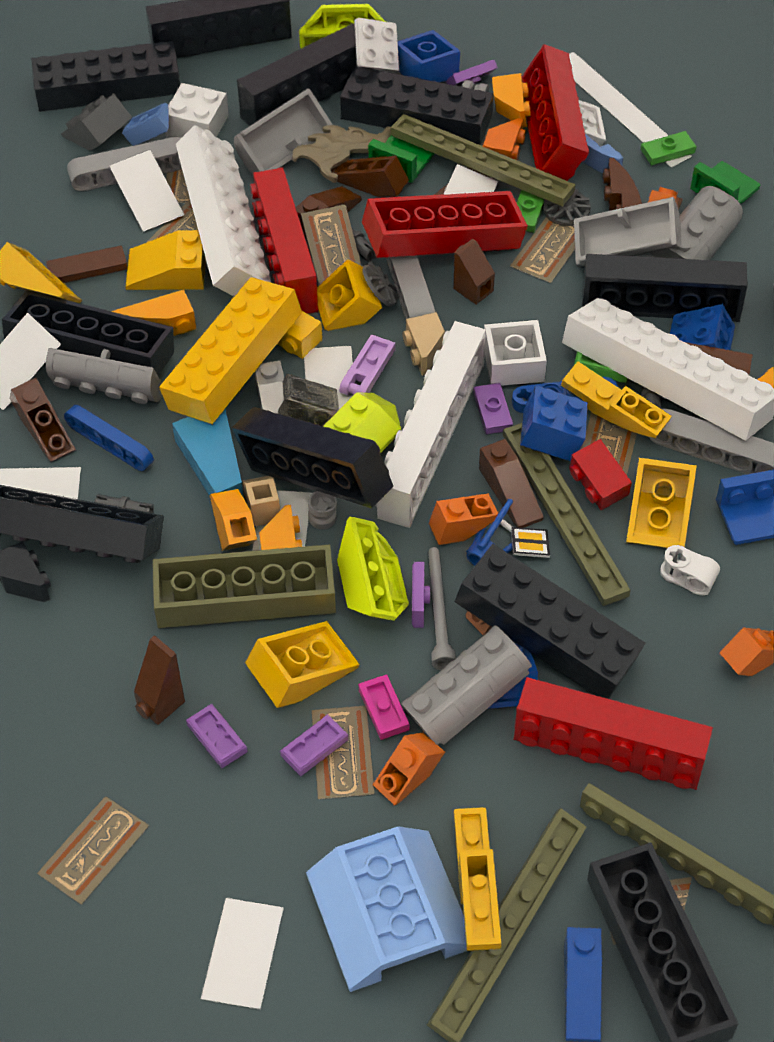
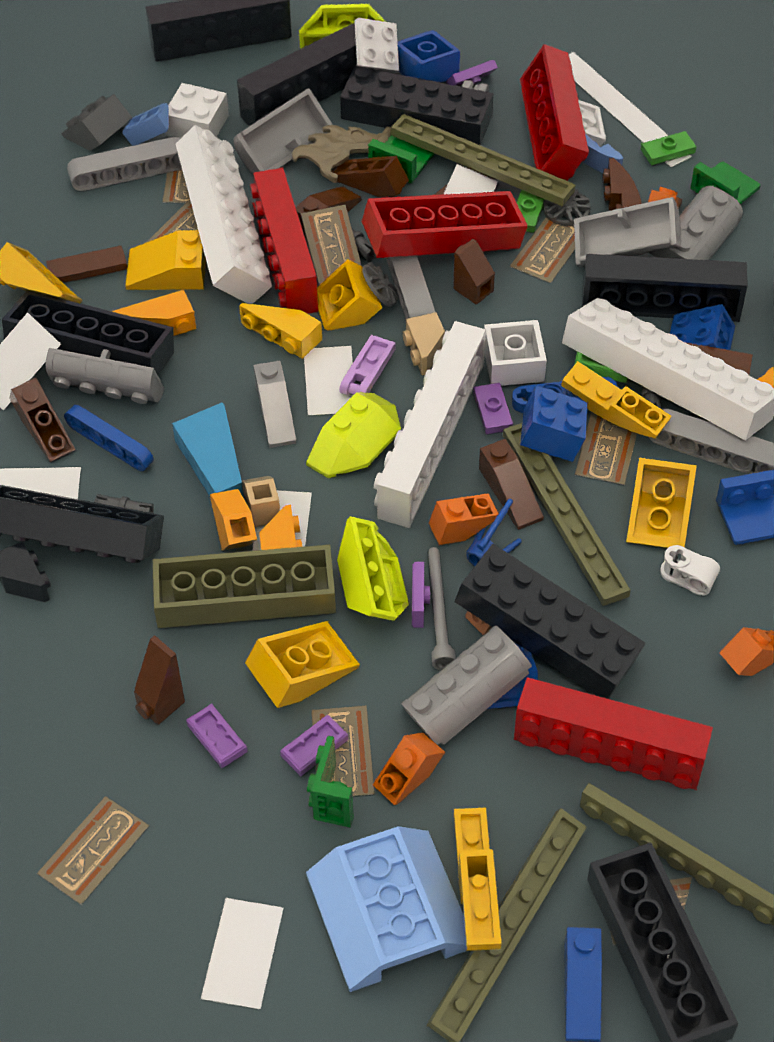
black brick [31,41,180,112] -> none
white sticker [109,150,184,232] -> none
yellow brick [159,277,302,424] -> none
black brick [231,407,394,509] -> none
clear smoke bracket [278,374,339,426] -> none
light grey wheel [308,491,337,529] -> none
dark pink plate [358,674,410,740] -> none
orange slope [483,118,526,160] -> none
light orange slope [492,73,531,127] -> none
piece [500,520,550,558] -> none
red brick [569,439,632,510] -> none
none -> green bracket [307,736,354,828]

